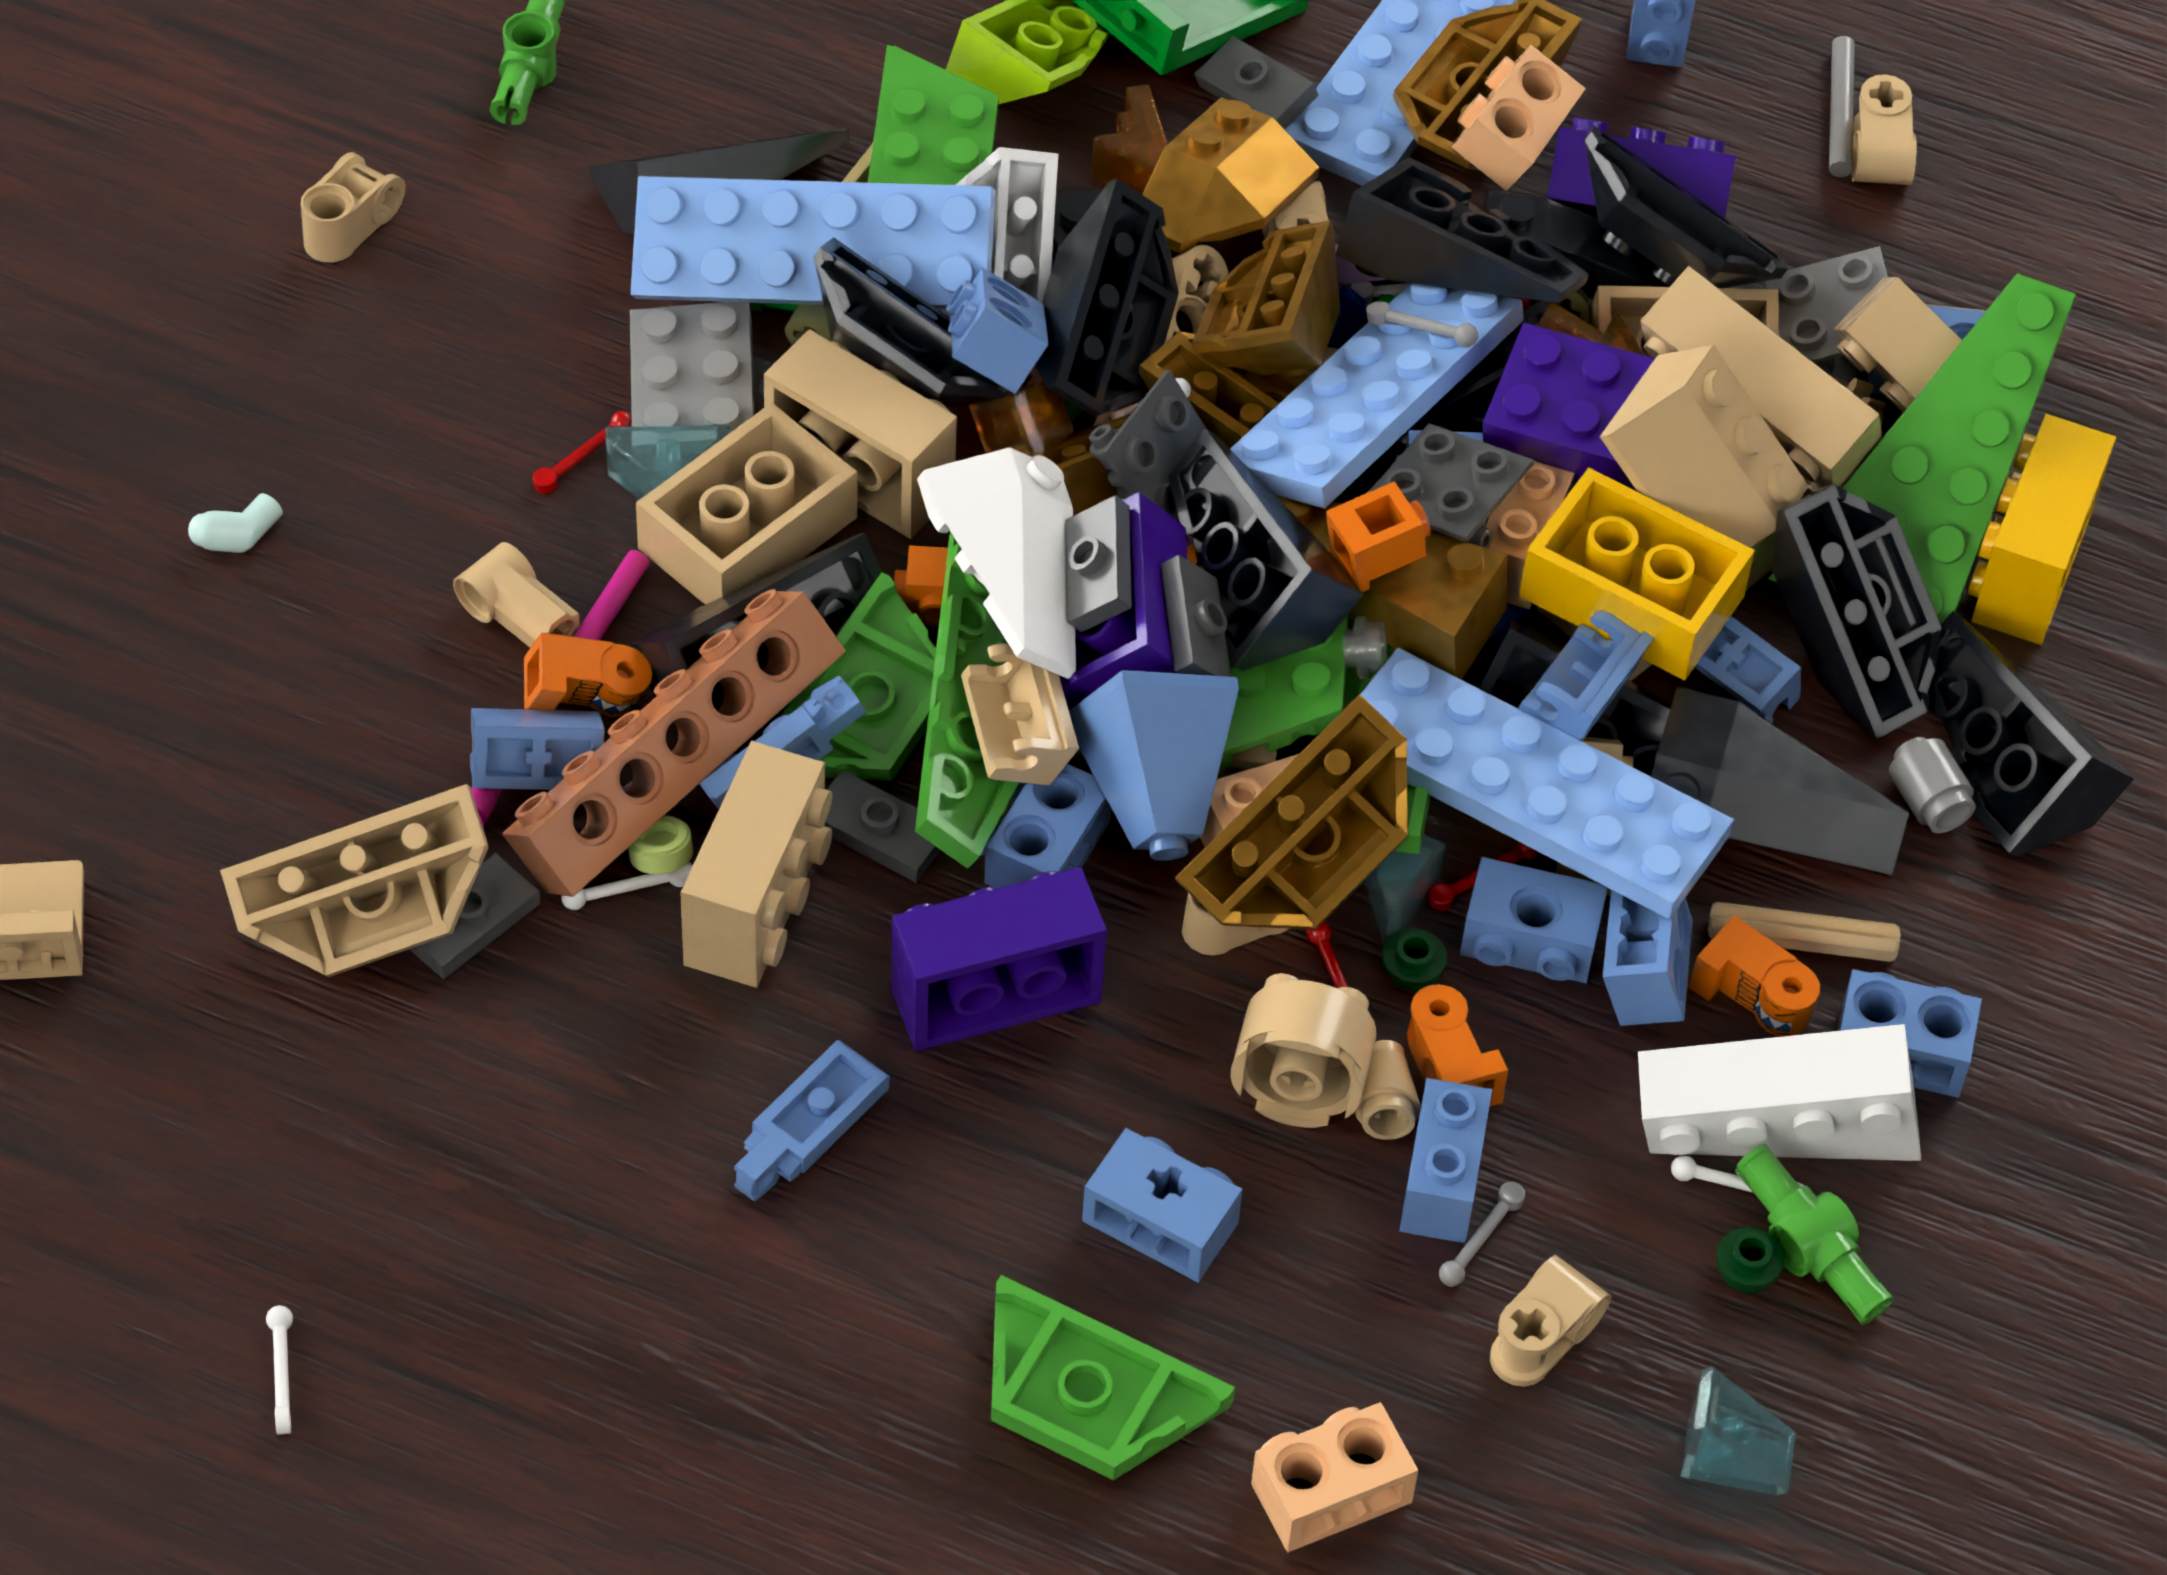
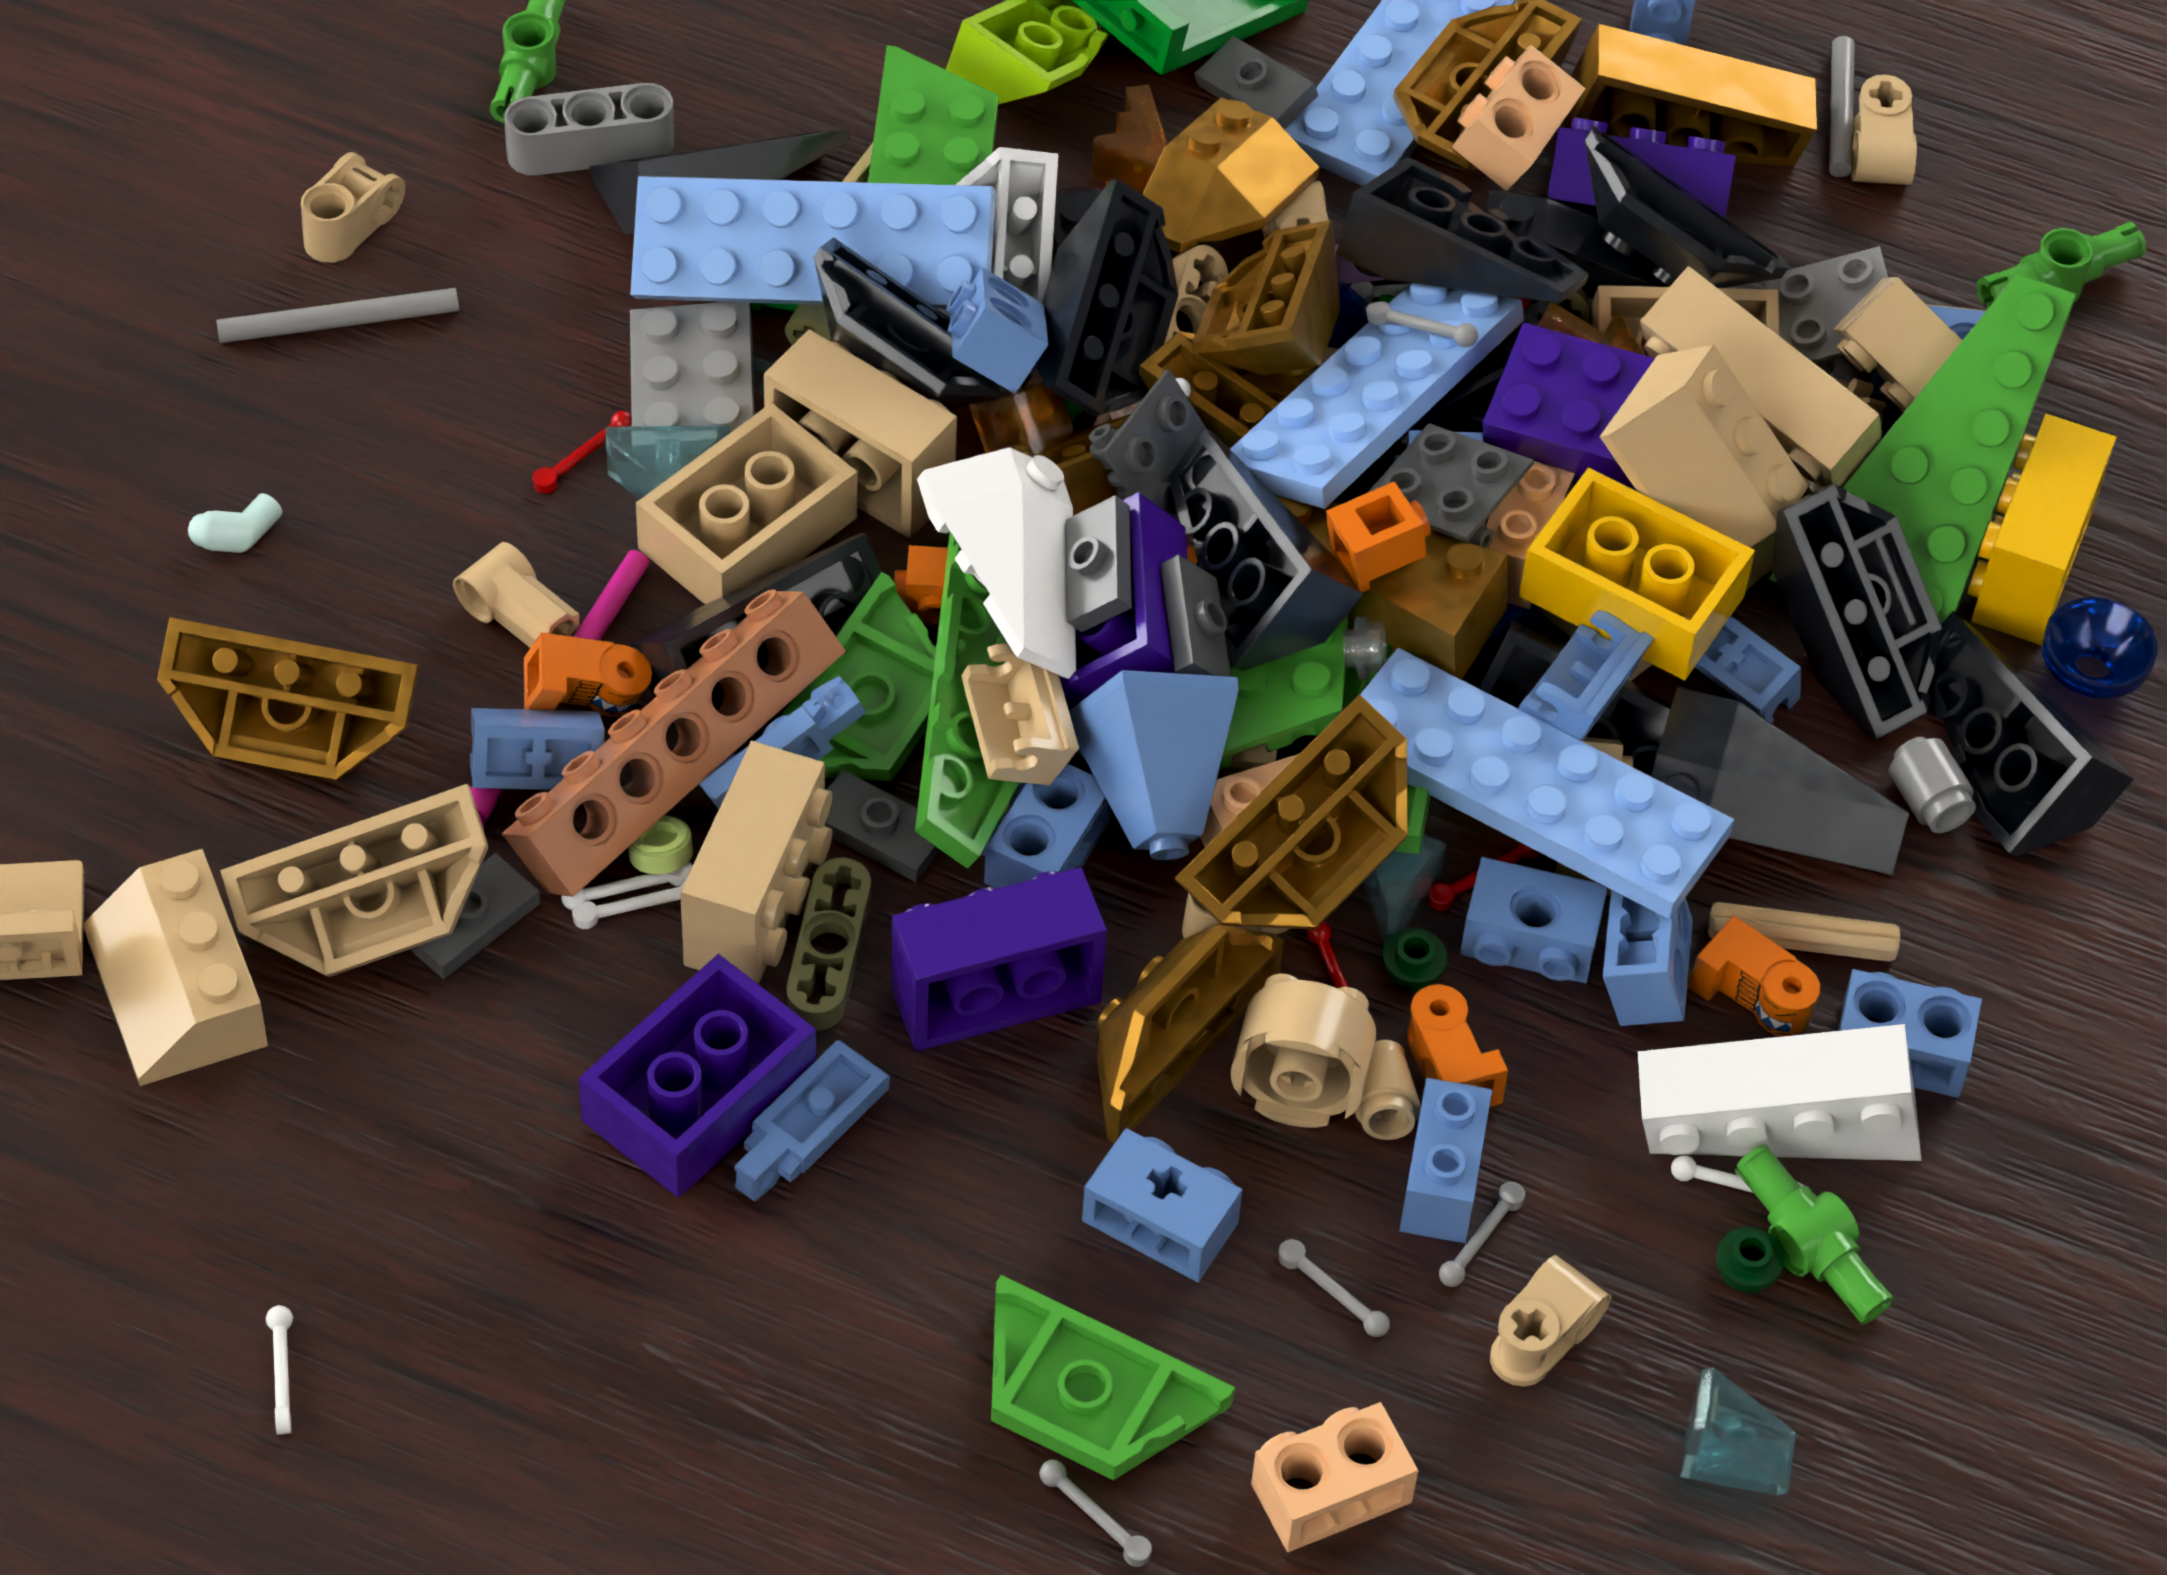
none -> tan slope [83,849,268,1086]
none -> pearl gold wedge [157,617,420,780]
none -> light grey bar [216,288,459,343]
none -> light grey beam [504,83,675,175]
none -> white hinge [572,880,686,929]
none -> dark purple brick [579,953,816,1198]
none -> olive beam [787,858,871,1031]
none -> light grey hinge [1039,1460,1152,1567]
none -> pearl gold wedge [1096,925,1284,1144]
none -> light grey hinge [1278,1239,1390,1337]
none -> pearl gold wedge [1558,24,1817,167]
none -> bright green pin [1976,222,2146,310]
none -> clear blue piece [2042,597,2158,699]

